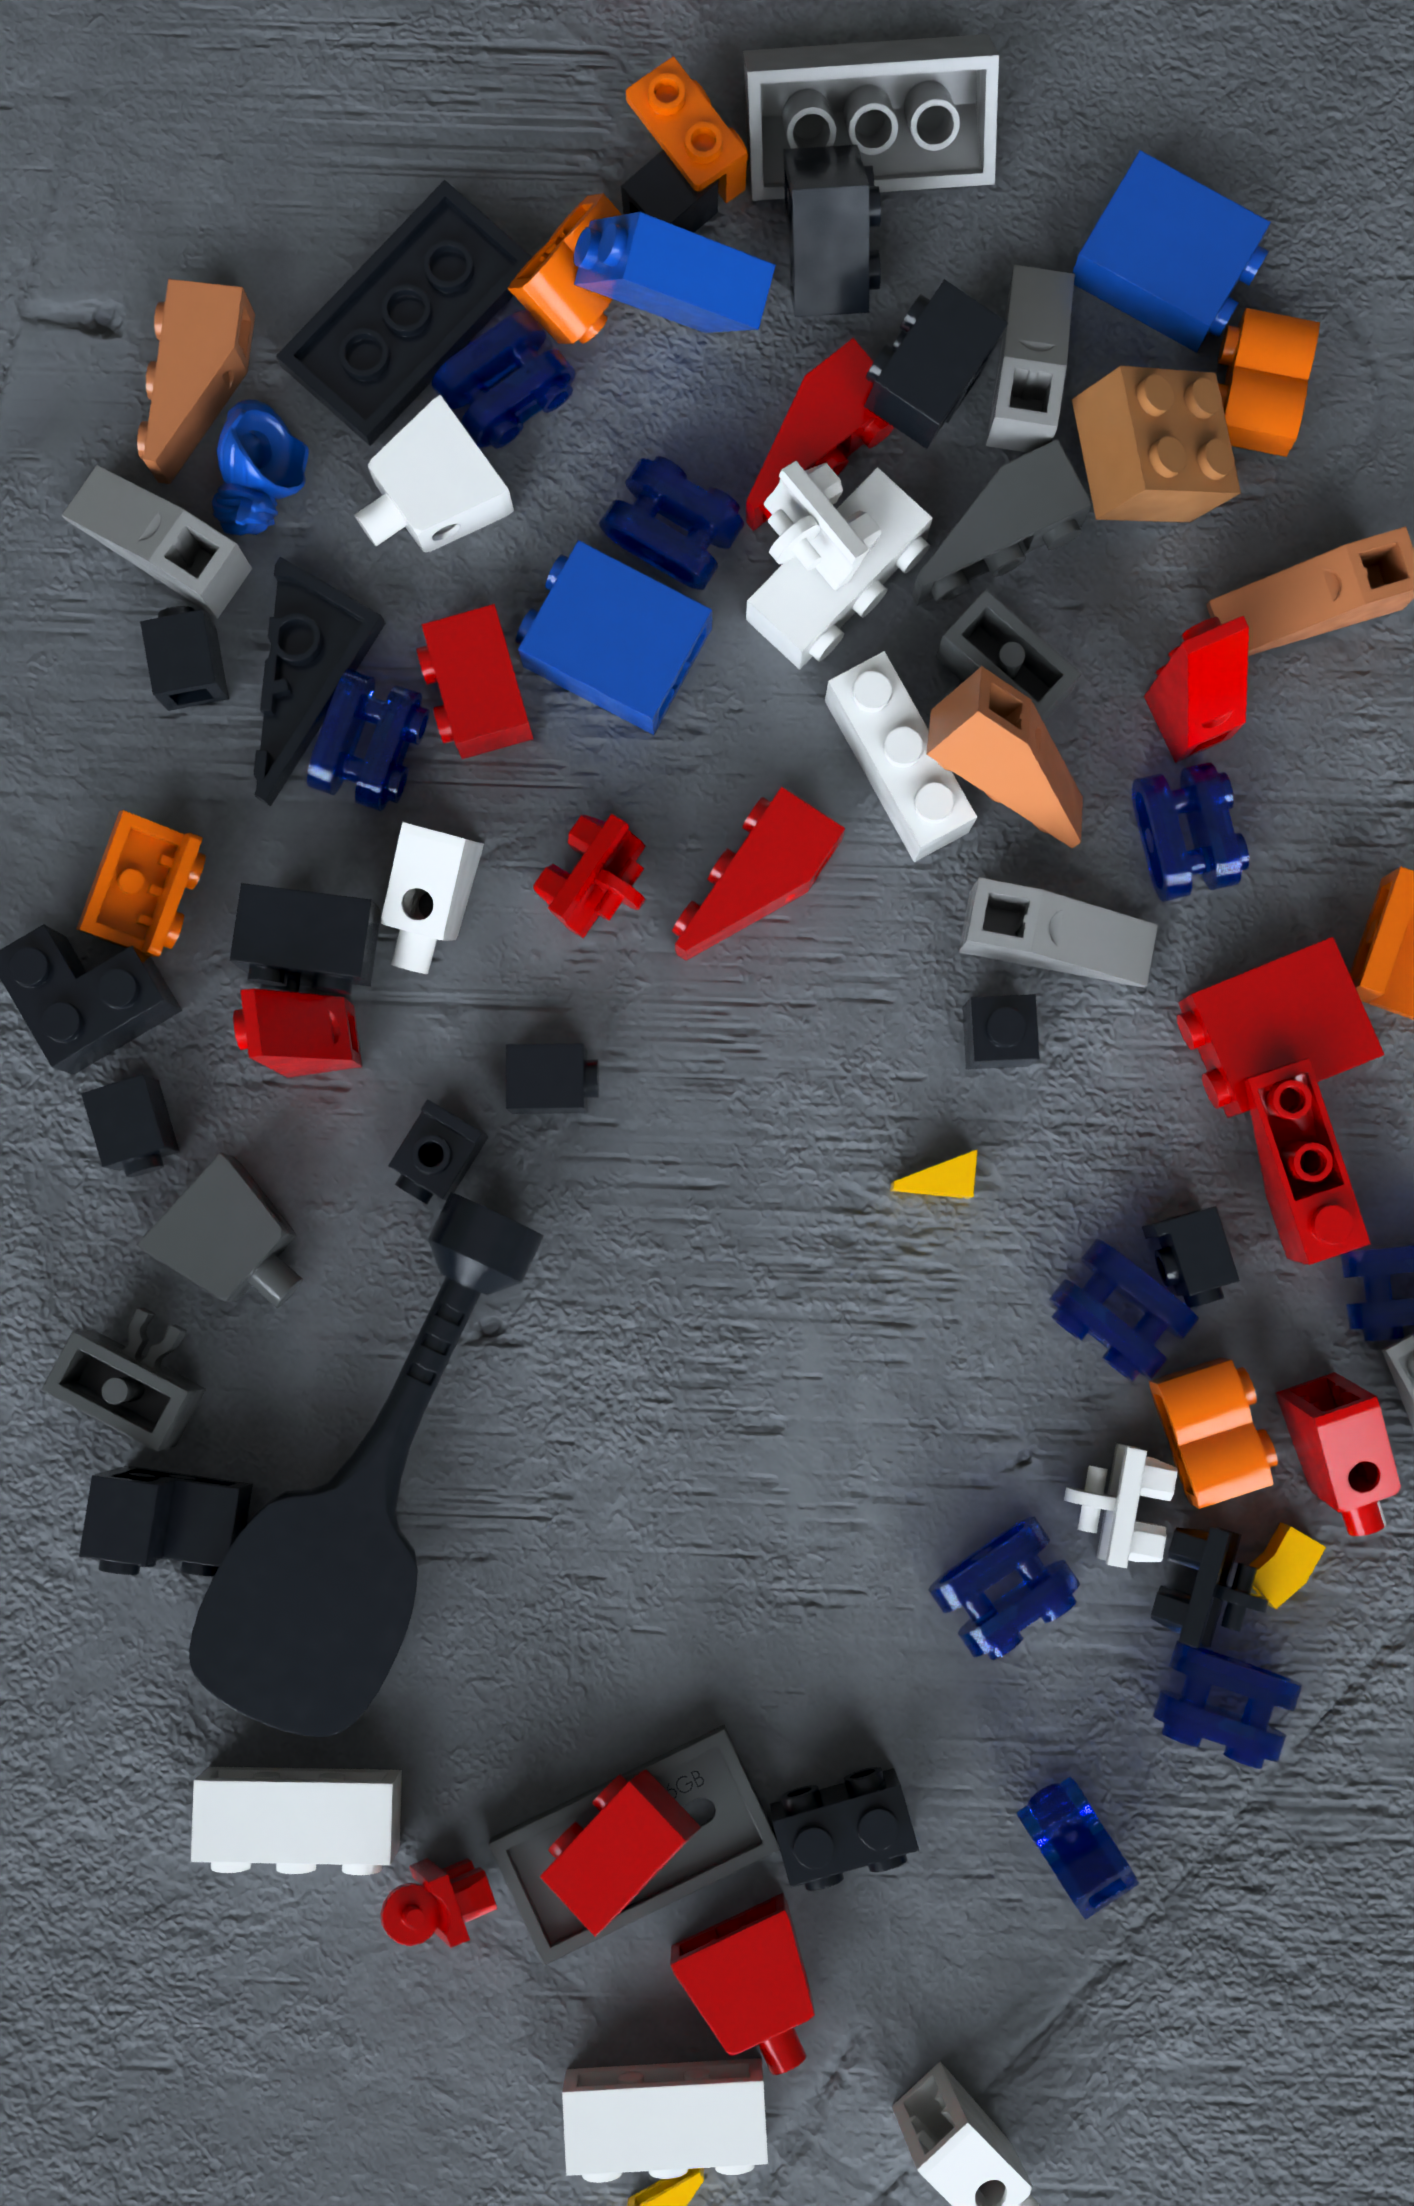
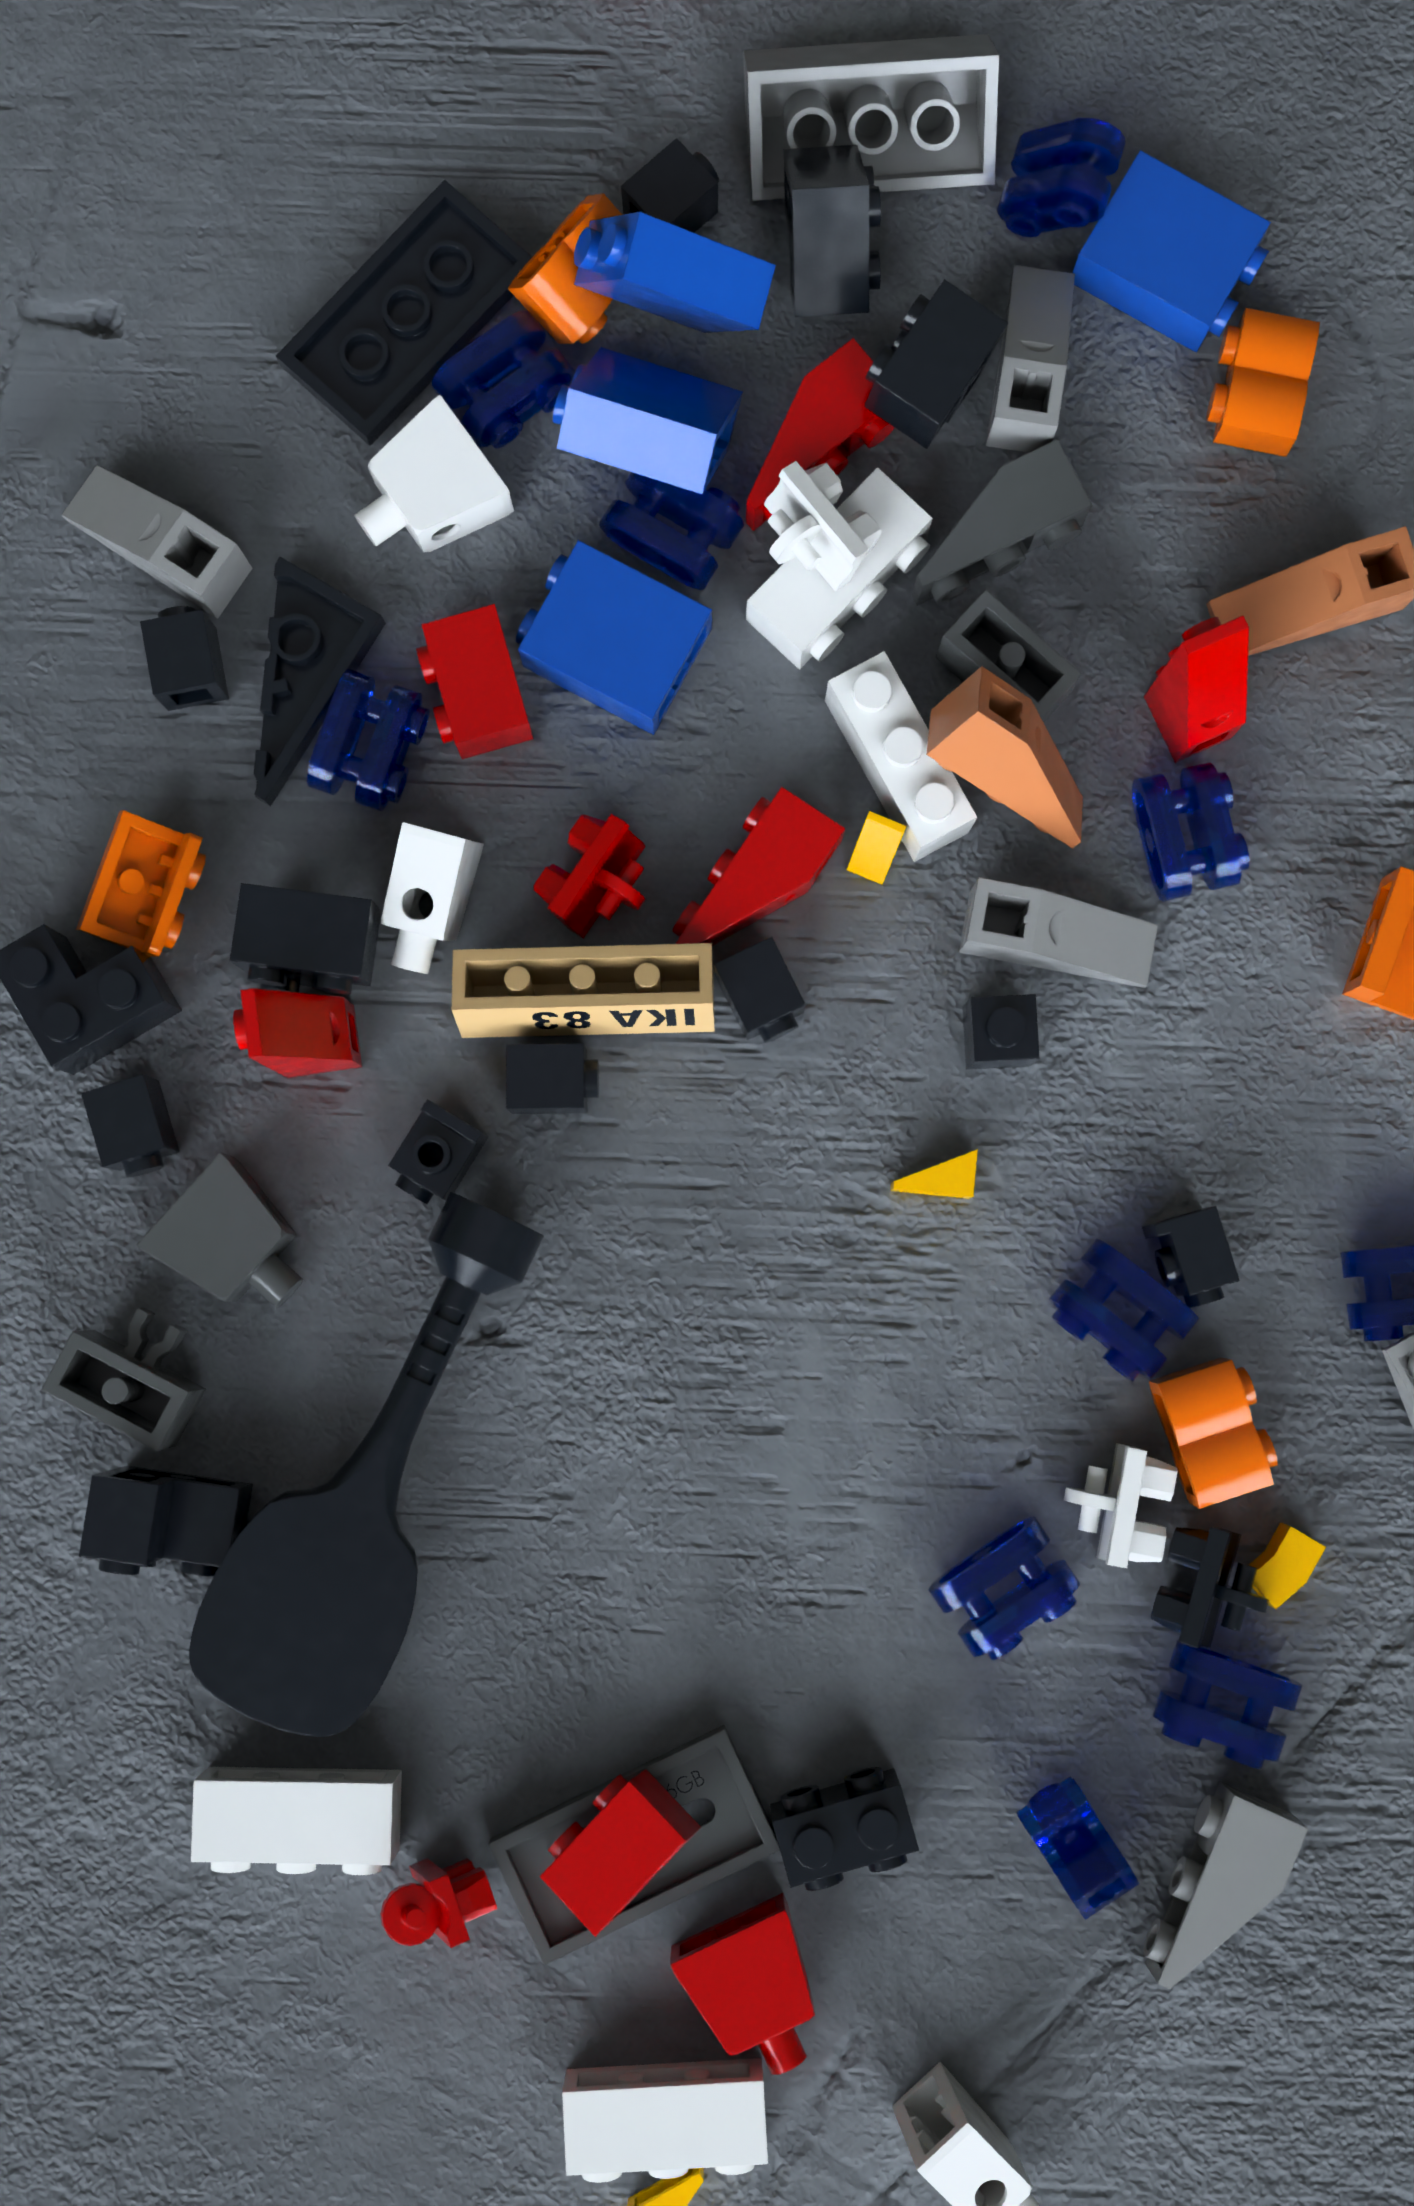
nougat slope [137,279,255,484] -> none
blue hair [211,399,309,536] -> none
orange bracket [626,56,749,203] -> none
medium nougat brick [1071,366,1241,523] -> none
red brick [1177,937,1385,1118] -> none
red slope [1244,1058,1371,1265] -> none
red torso [1275,1372,1401,1536] -> none
none -> tan brick [451,943,715,1038]
none -> brick [553,347,743,494]
none -> black brick [714,937,806,1043]
none -> yellow piece [847,811,906,885]
none -> clear blue brick [997,118,1126,238]
none -> light grey slope [1143,1782,1309,1989]

